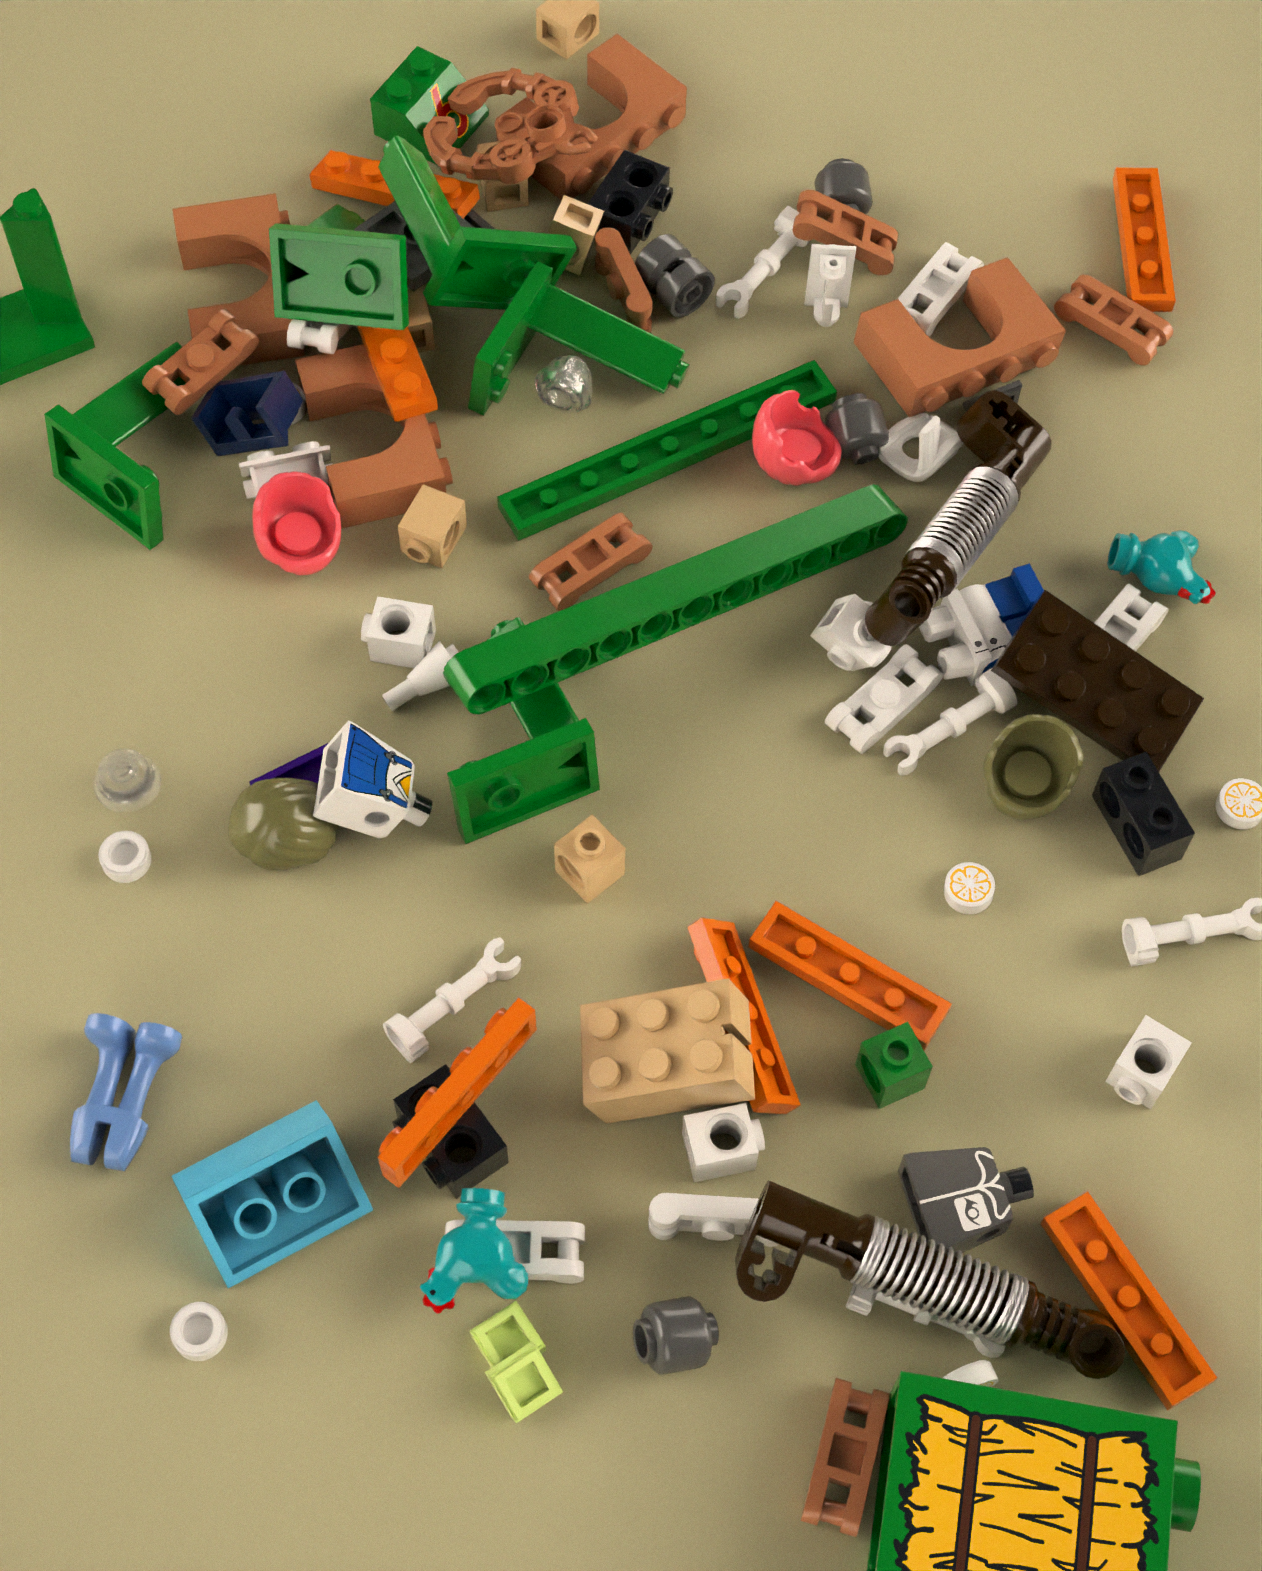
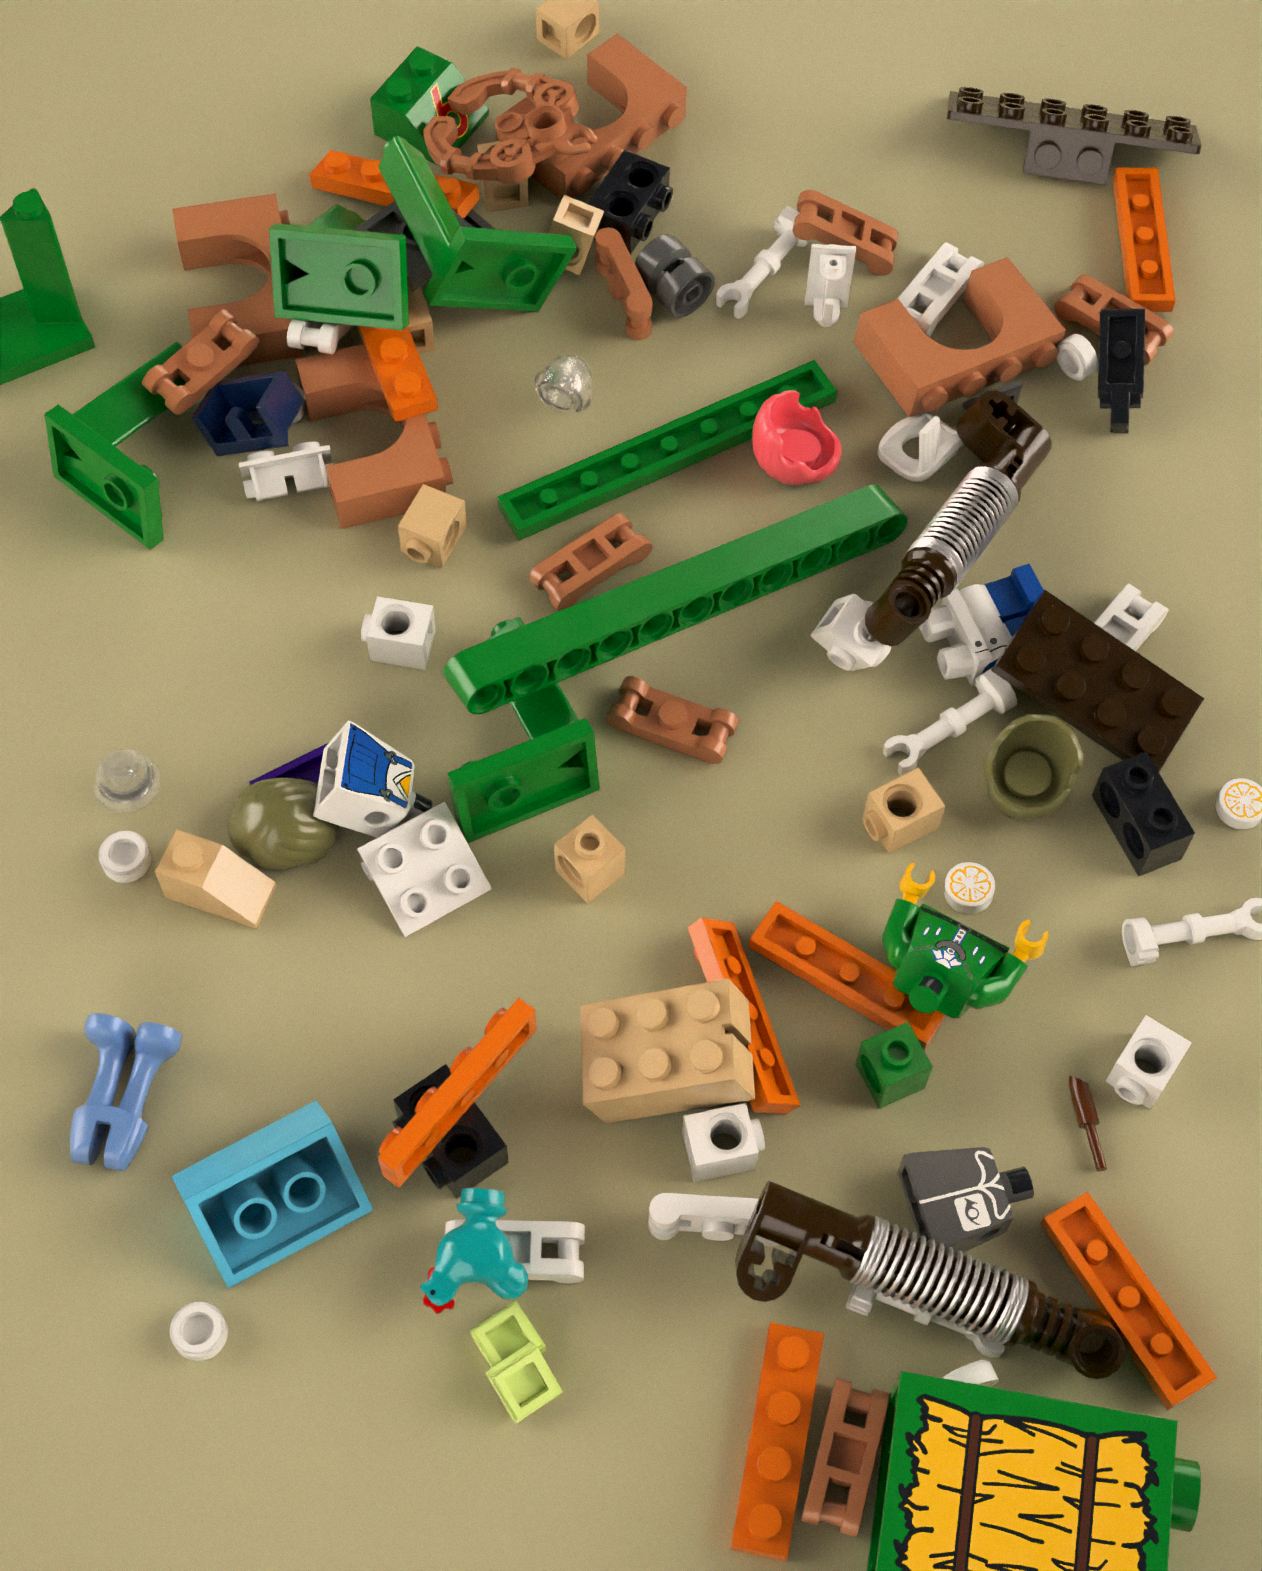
coral piece [252,471,341,576] -> none
white cone [382,641,459,711] -> none
white piece [383,937,521,1063] -> none
green piece [468,261,690,416] -> none
dark grey head [633,1296,719,1375] -> none
dark grey head [814,158,873,214] -> none
dark grey head [825,393,889,465] -> none
white plate [825,644,944,754] -> none
teal animal [1107,530,1216,604] -> none
none -> tan slope [155,829,277,929]
none -> white hinge [357,801,492,937]
none -> nougat plate [606,676,739,764]
none -> orange plate [730,1322,824,1561]
none -> tan brick [862,767,945,854]
none -> green torso [882,862,1048,1018]
none -> dark brown bracket [947,87,1202,185]
none -> white tile [1057,334,1098,381]
none -> reddish brown piece [1069,1076,1107,1172]
none -> black hinge [1098,309,1145,433]

